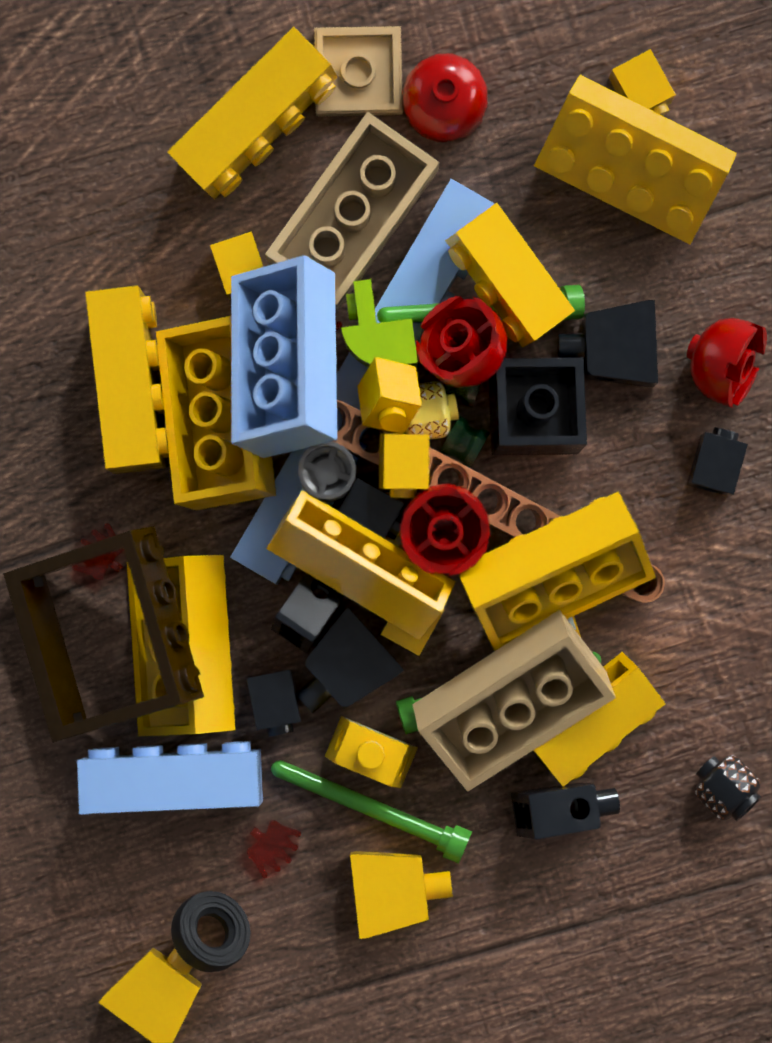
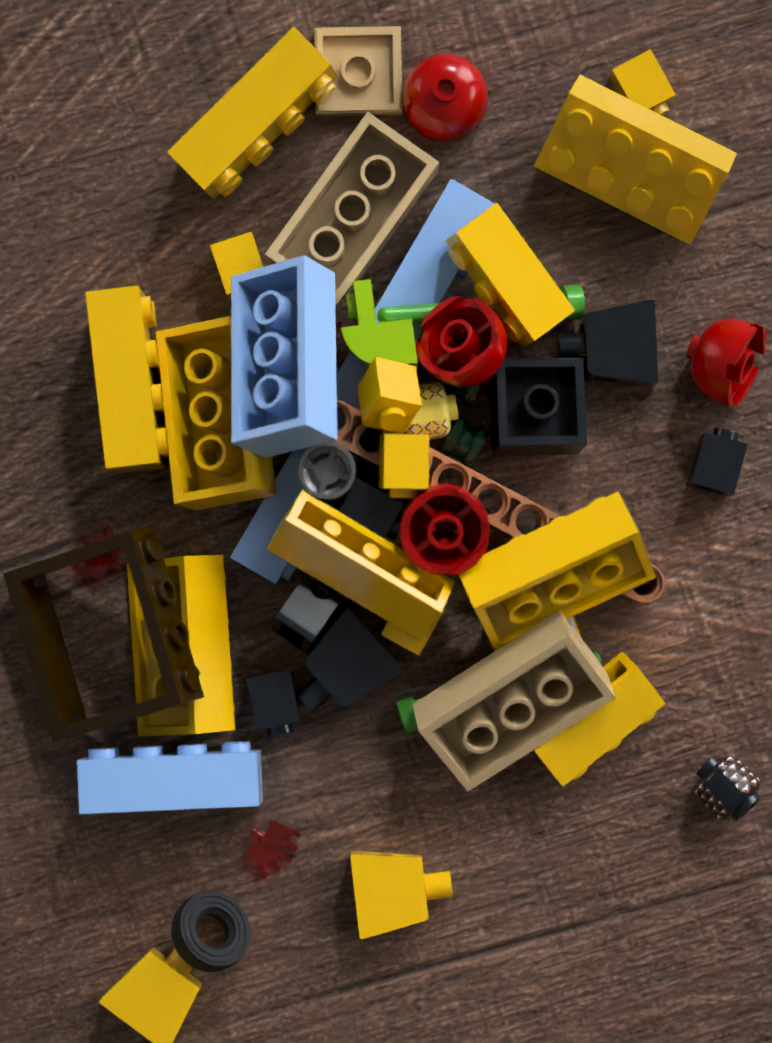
bright green piece [271,760,472,864] -> none
yellow torso [325,716,418,788] -> none
black torso [511,783,620,840] -> none

